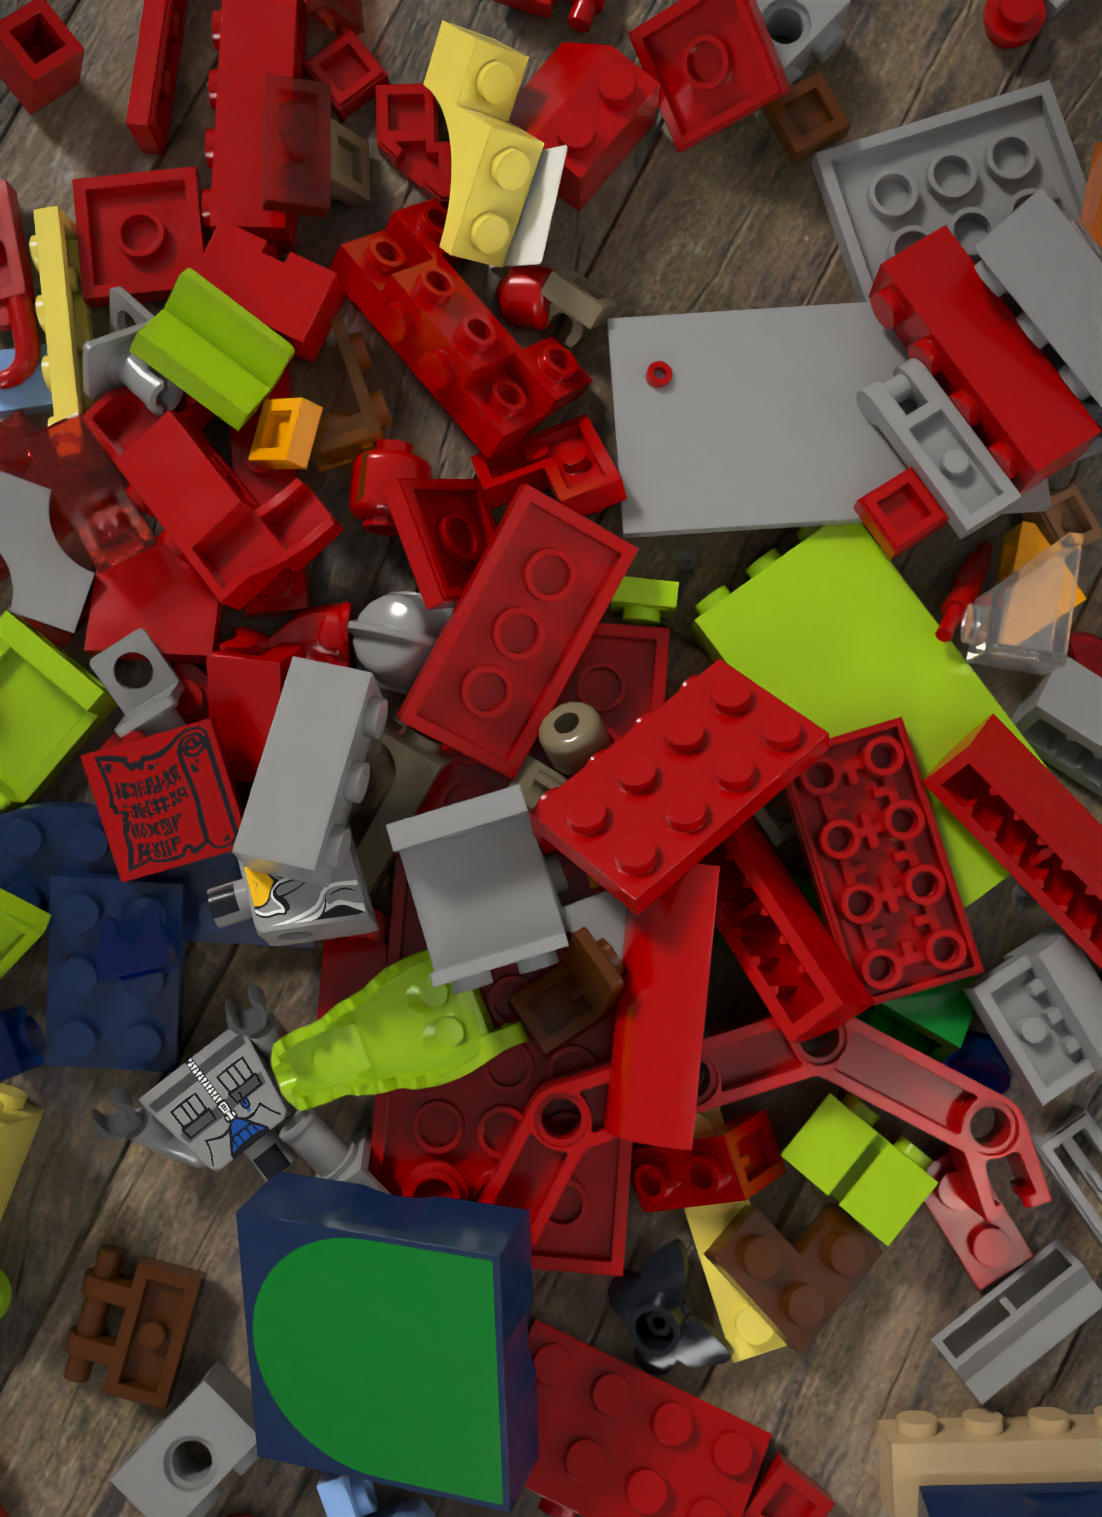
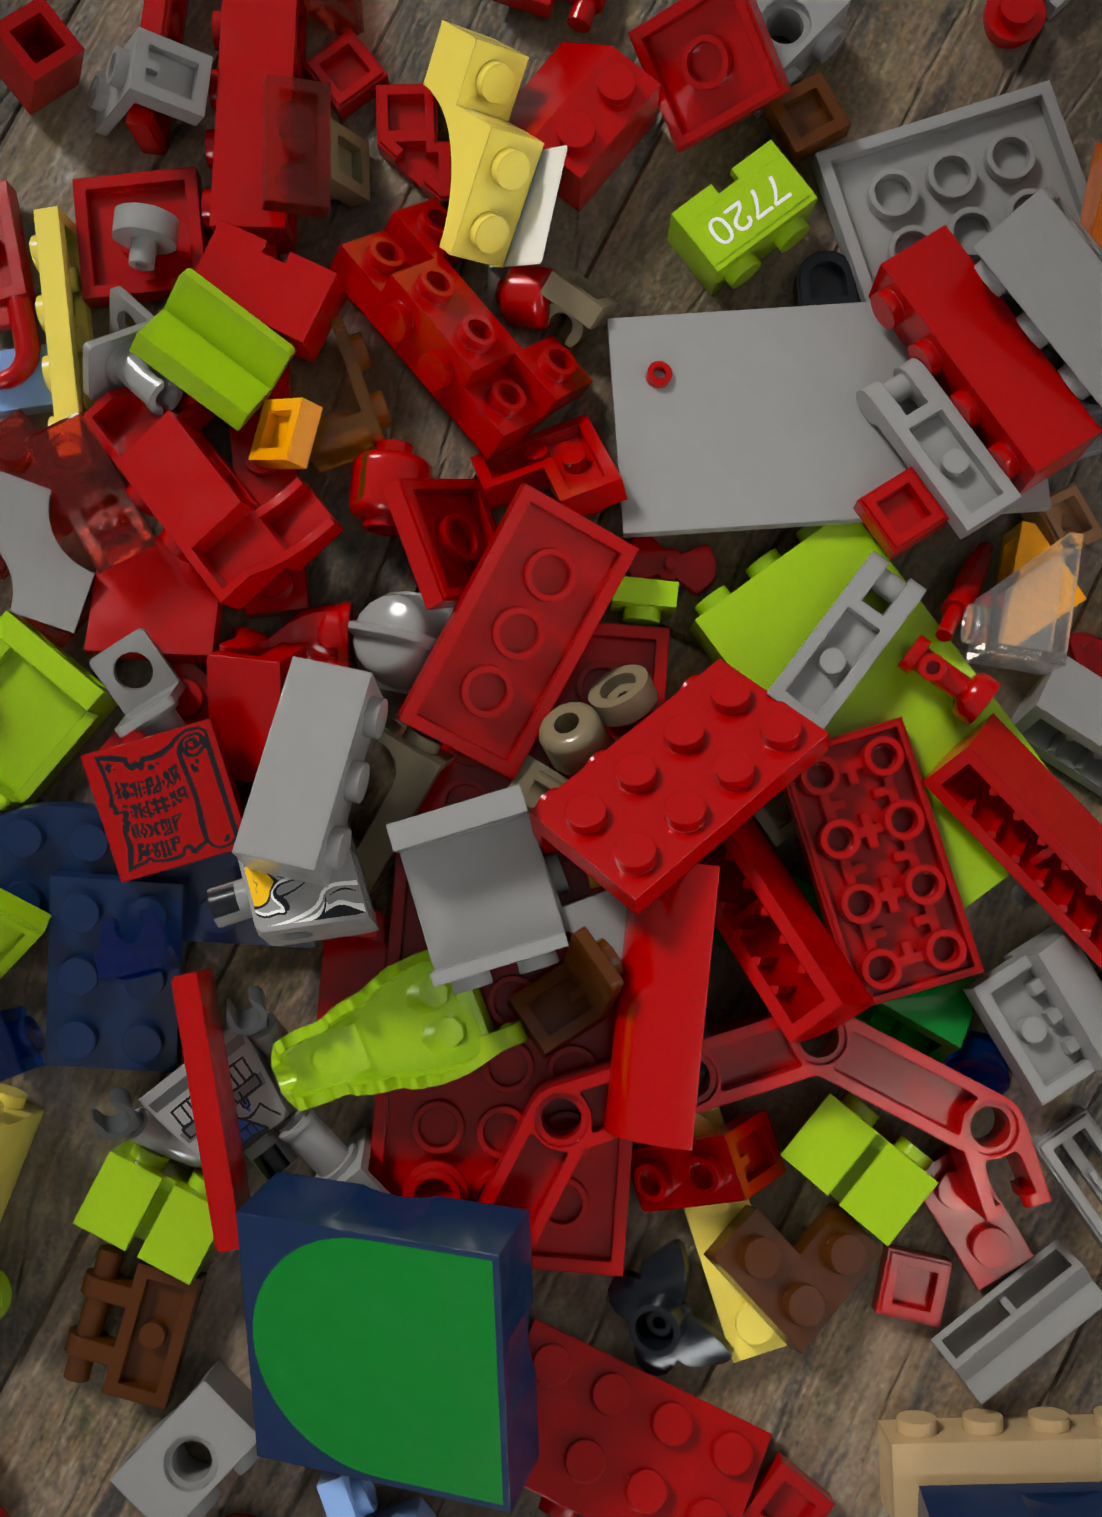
none -> lime piece [73,1139,215,1285]
none -> light grey bracket [88,27,213,137]
none -> light grey tile [111,202,179,271]
none -> red tile [171,968,251,1253]
none -> dark tan tile [588,664,658,731]
none -> red piece [626,536,717,596]
none -> lime brick [667,140,818,296]
none -> light grey plate [766,551,927,729]
none -> black tile [793,251,861,306]
none -> red tile [871,1244,953,1327]
none -> red piece [897,634,1001,726]

